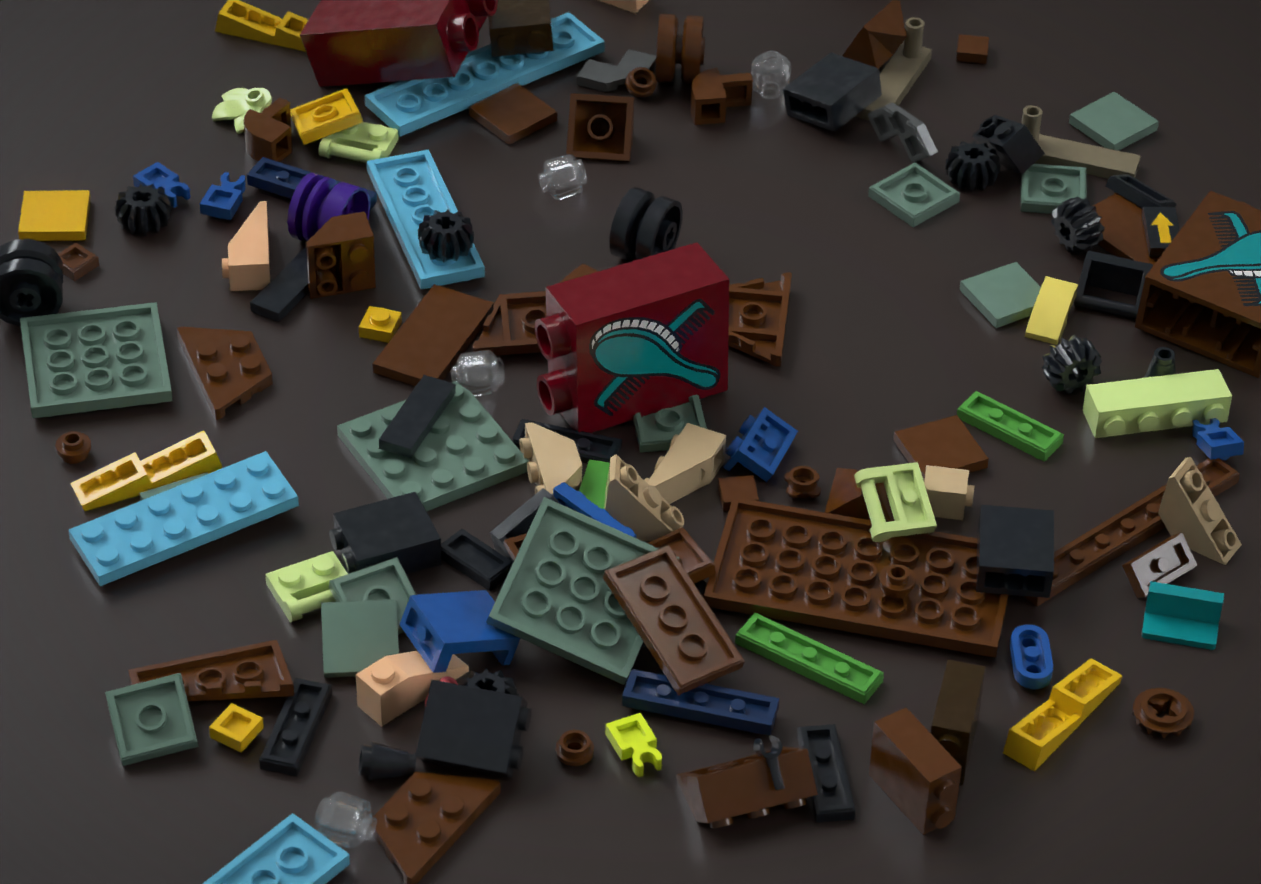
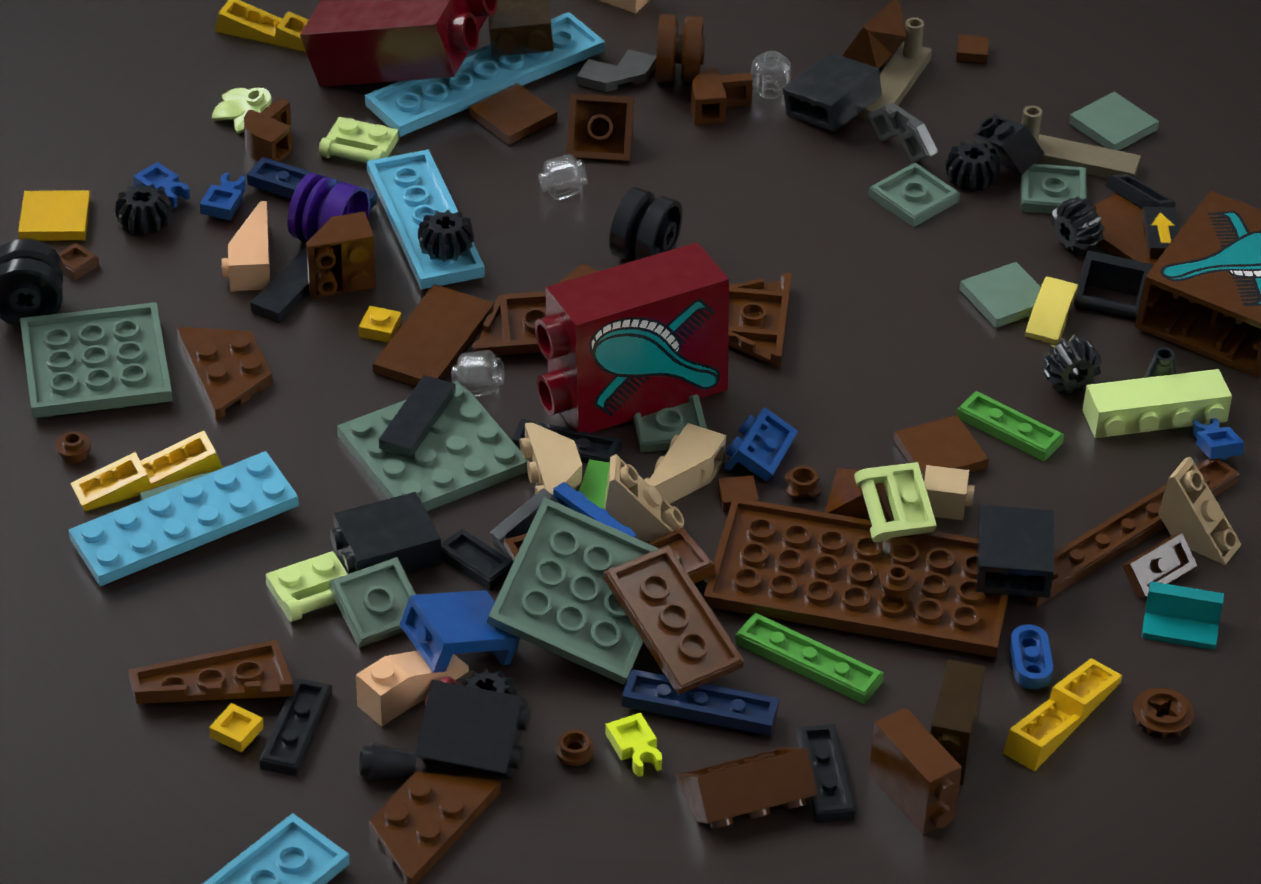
sand green tile [105,673,199,766] -> none
yellow tile [290,88,363,145] -> none
clear head [315,792,377,849] -> none
sand green tile [321,599,399,678] -> none
reddish brown plate [625,67,657,97] -> none
black hand [753,735,785,791] -> none

